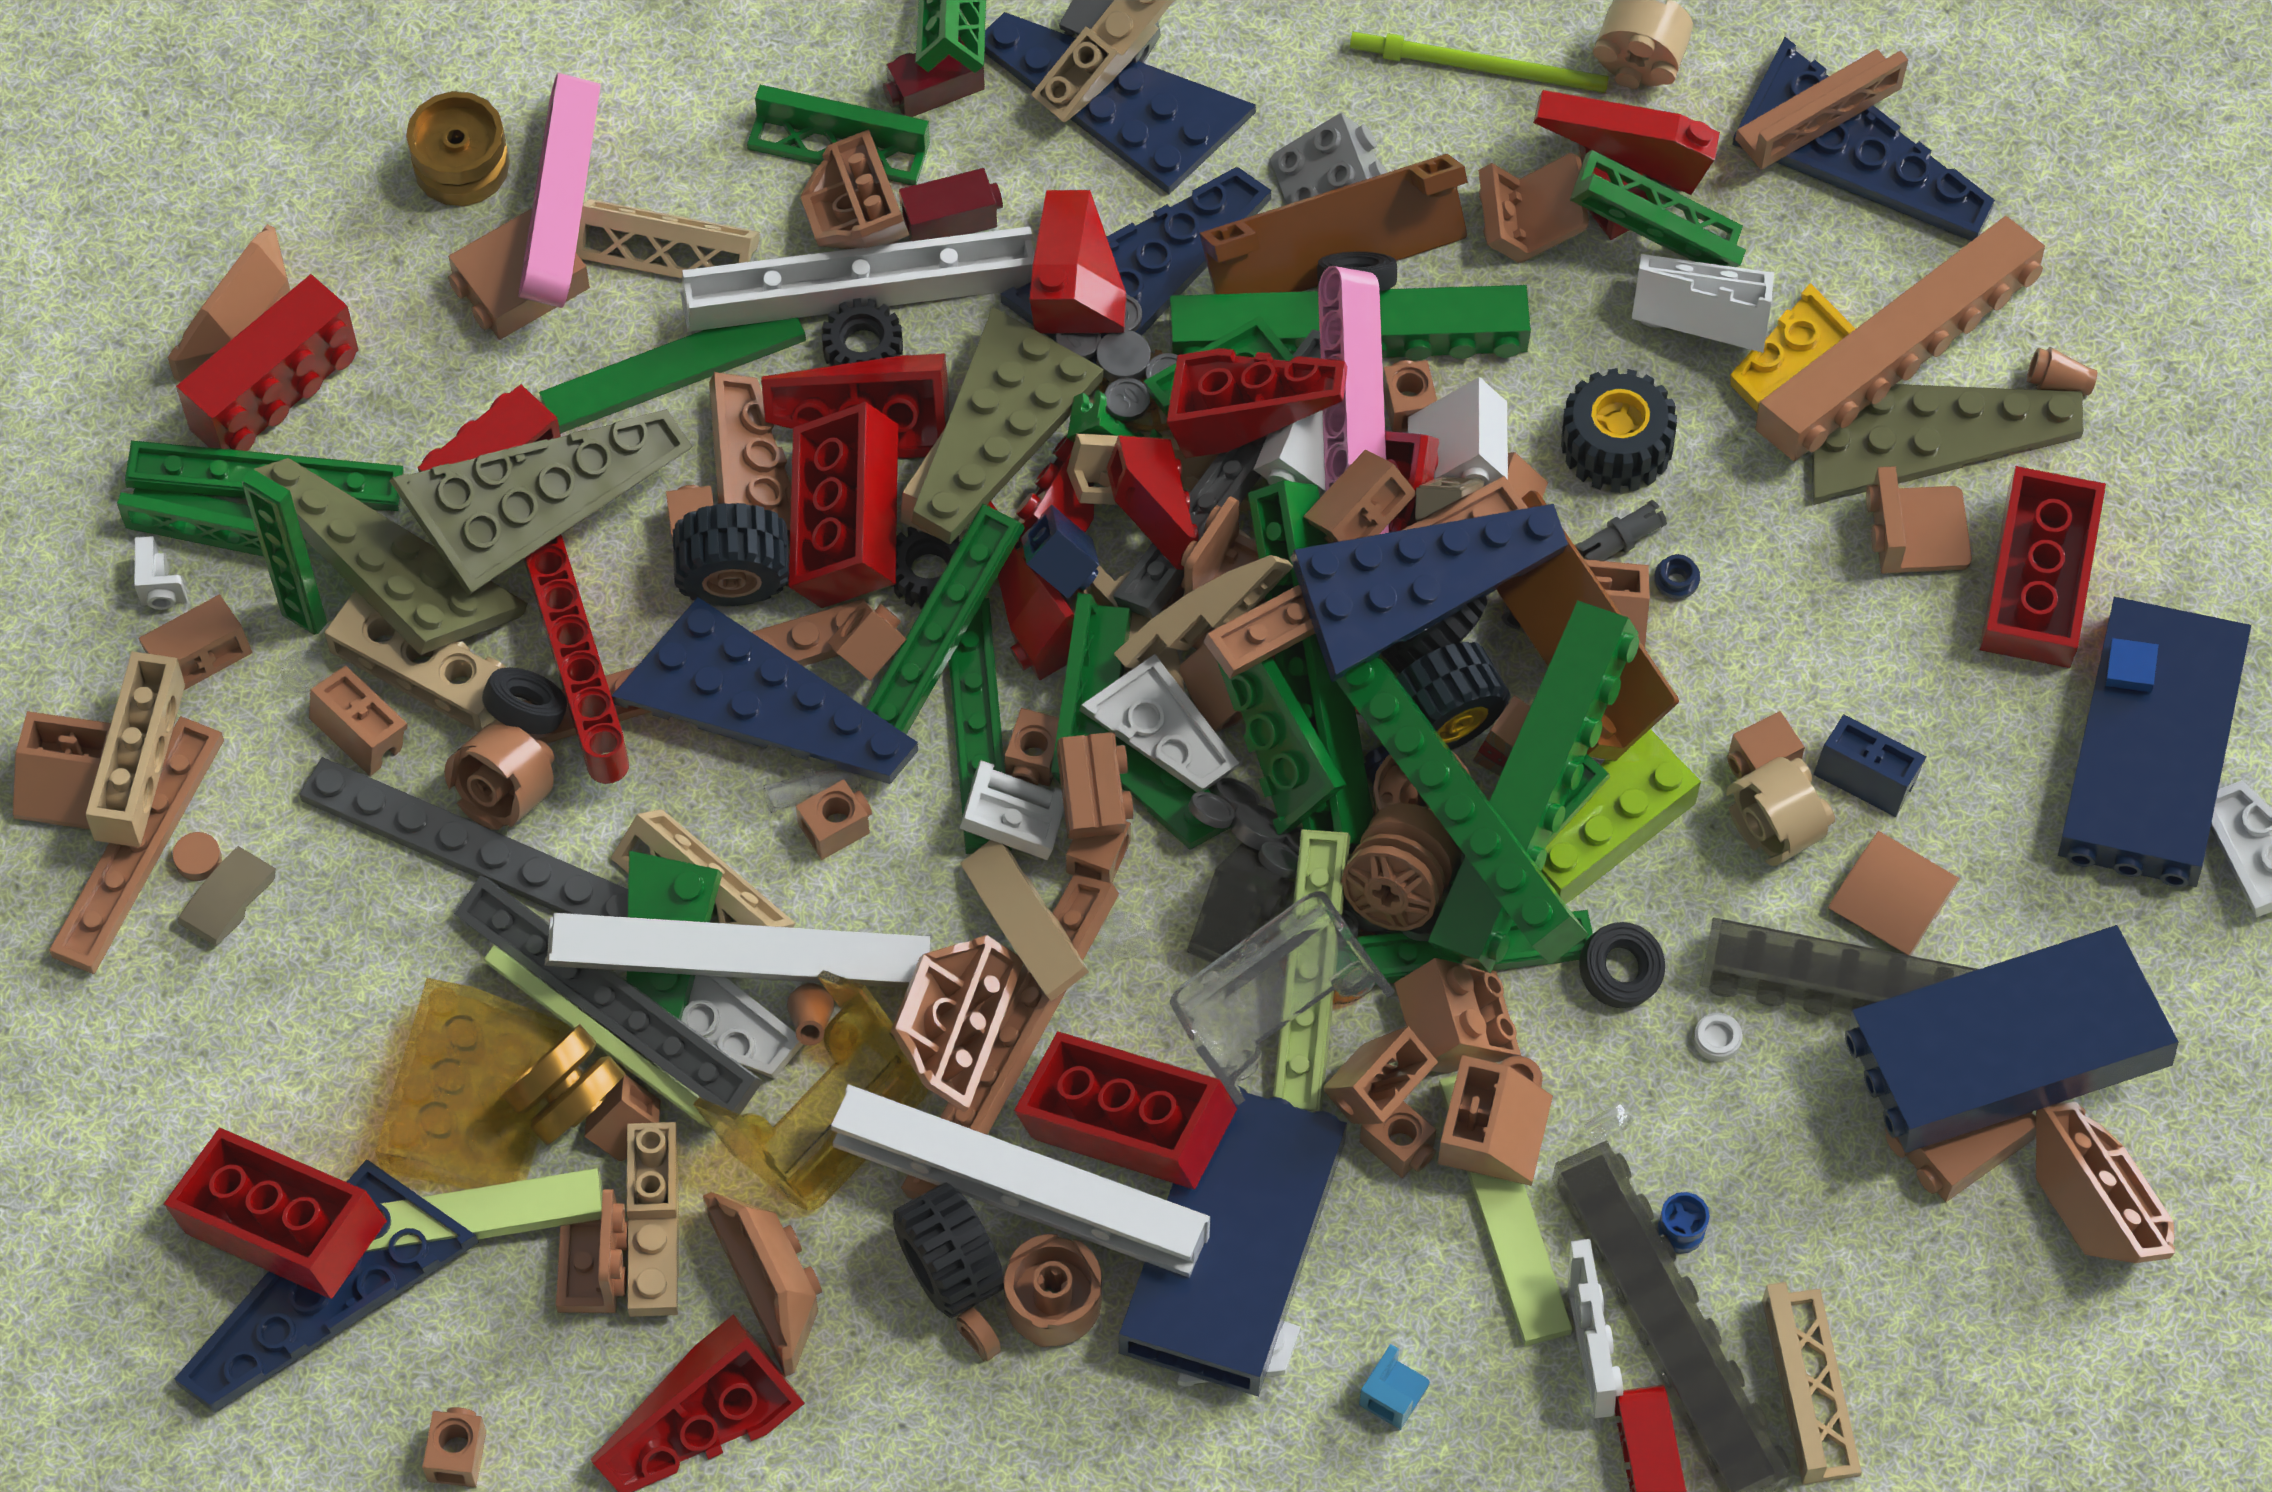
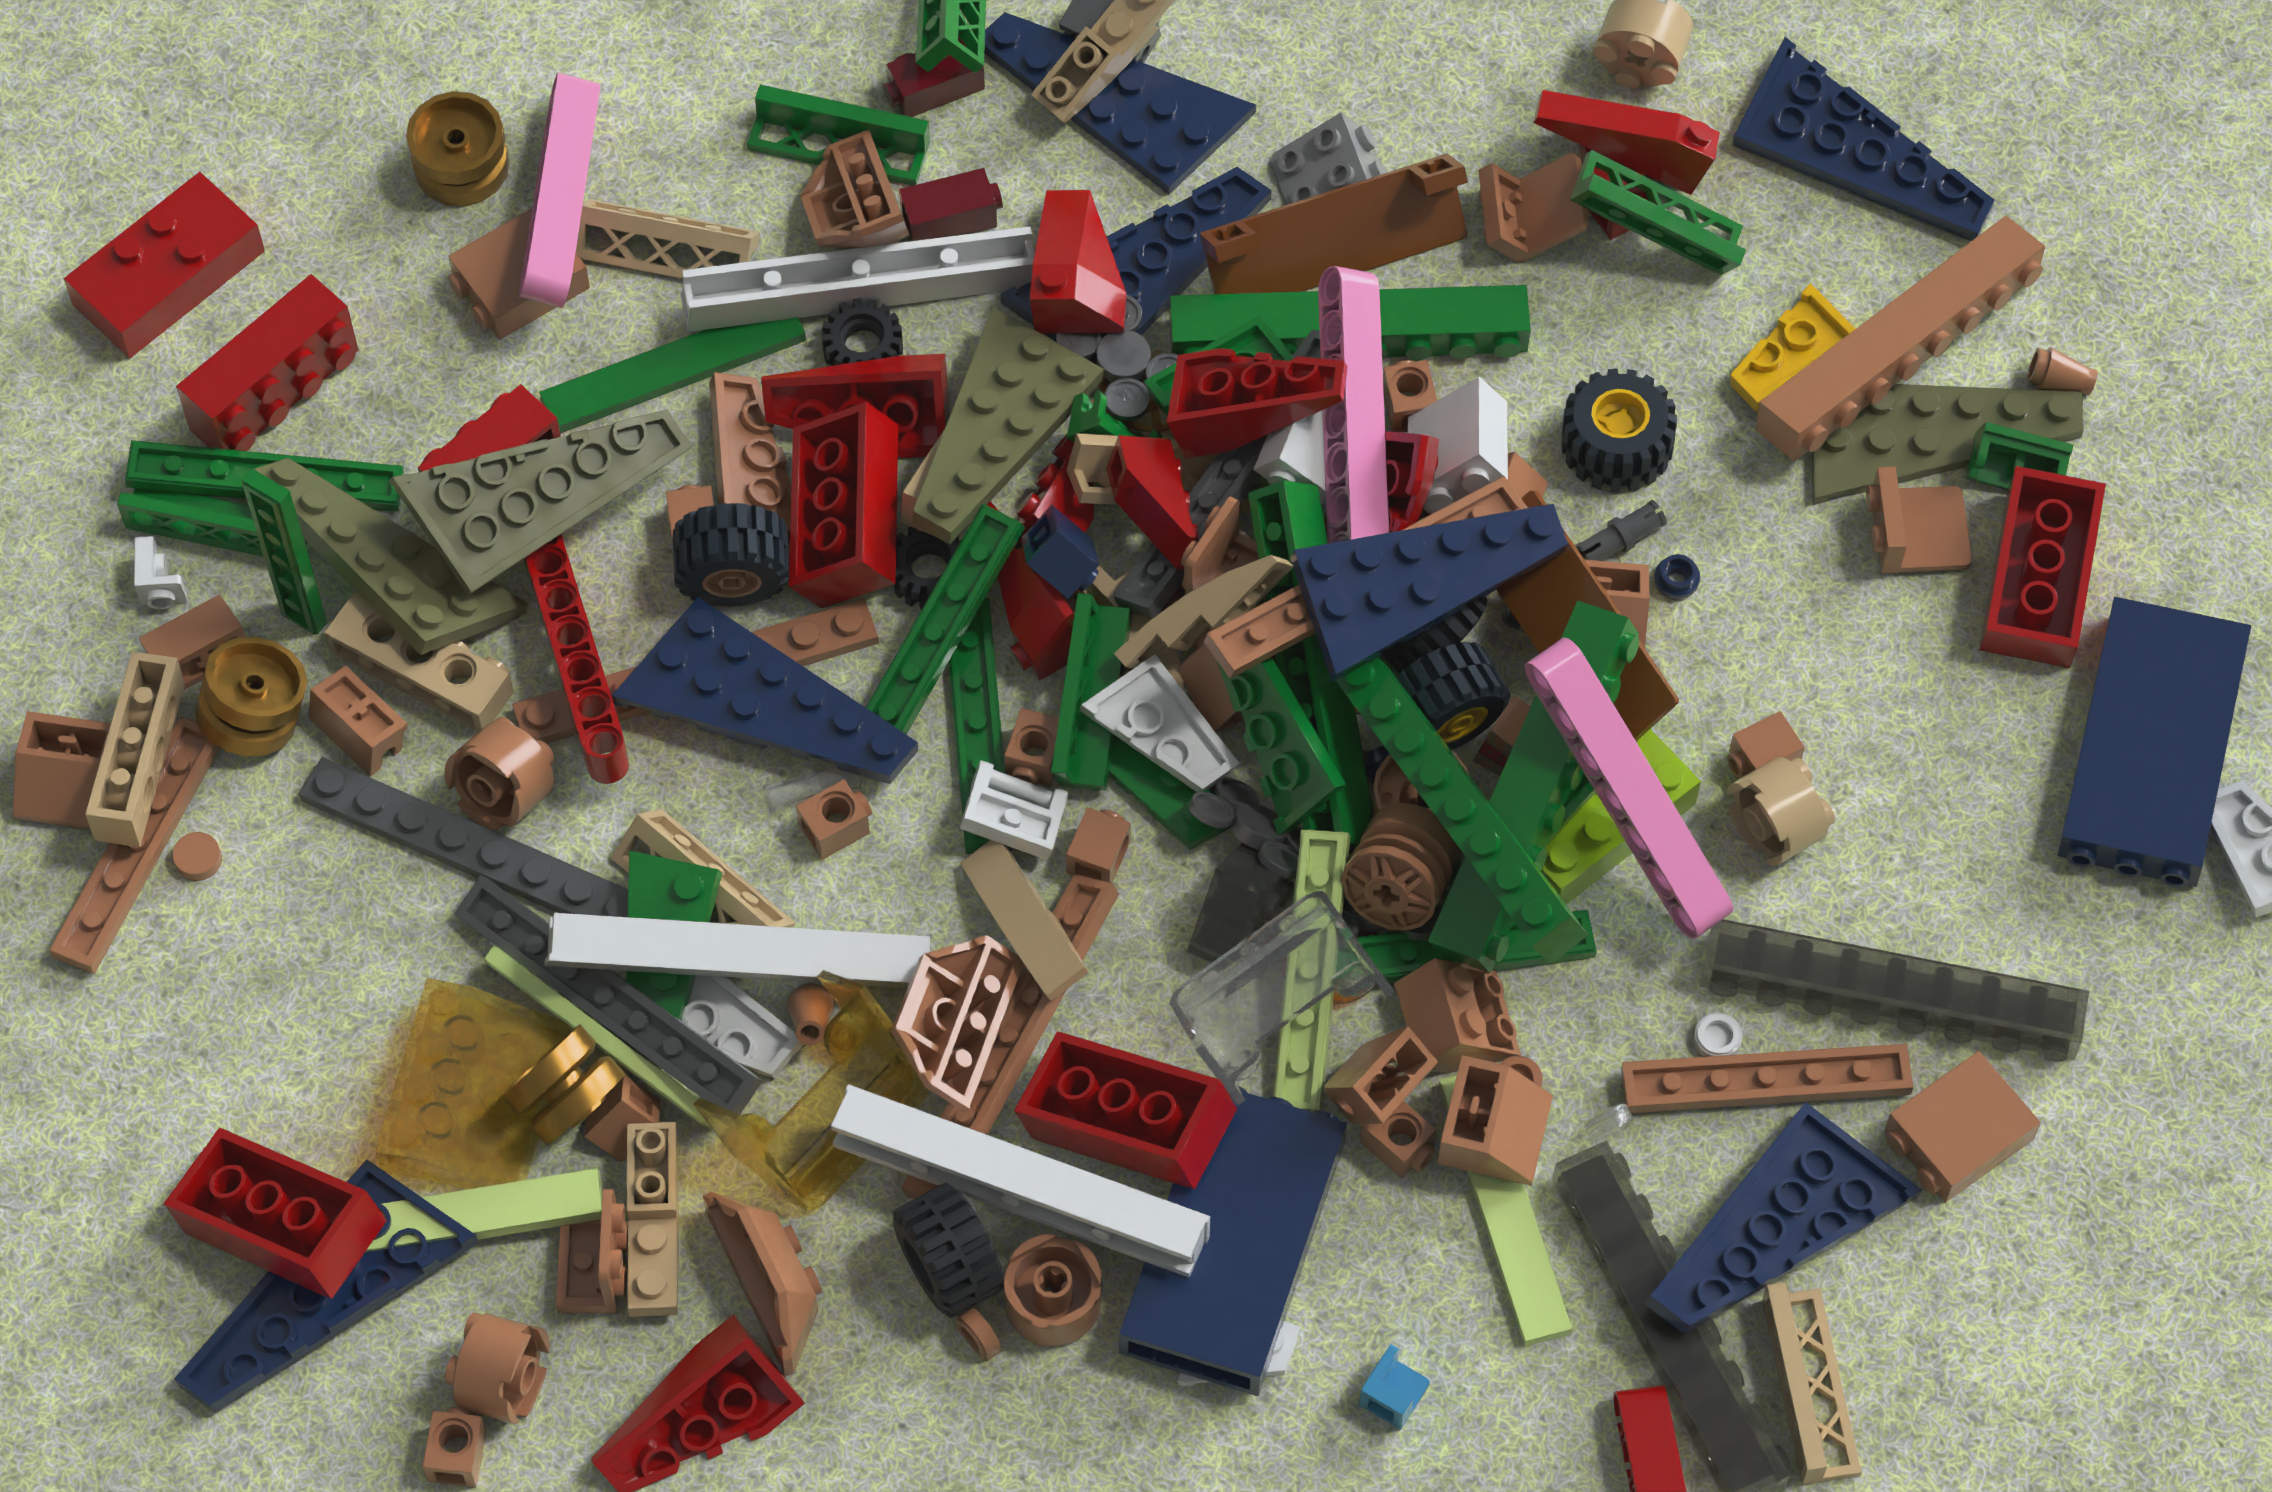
nougat wedge [167,224,291,382] -> none
dark tan slope [178,846,276,946] -> none
black tyre [482,667,567,734] -> none
nougat brick [828,600,906,681] -> none
nougat brick [1056,732,1133,839] -> none
nougat hinge [1303,449,1416,543] -> none
black tyre [1317,251,1397,291] -> none
lime bar [1350,31,1609,93] -> none
dark tan slope [1415,476,1484,521] -> none
white wing [1567,1239,1623,1419] -> none
black tyre [1579,922,1665,1008] -> none
white wedge [1632,254,1774,353] -> none
blue wheel [1657,1192,1710,1254] -> none
nougat fence [1735,49,1908,170] -> none
dark blue hinge [1813,714,1927,817] -> none
nougat slope [1828,831,1960,957] -> none
dark blue brick [1845,925,2179,1153] -> none
nougat wedge [2036,1101,2175,1263] -> none
blue tile [2105,638,2159,692] -> none
none -> red brick [63,171,265,359]
none -> pearl gold wheel [195,637,308,757]
none -> nougat brick [445,1312,550,1424]
none -> bright pink beam [1524,637,1733,940]
none -> nougat plate [1621,1044,1914,1114]
none -> dark blue wing [1645,1102,1922,1334]
none -> green hinge [1965,422,2073,490]

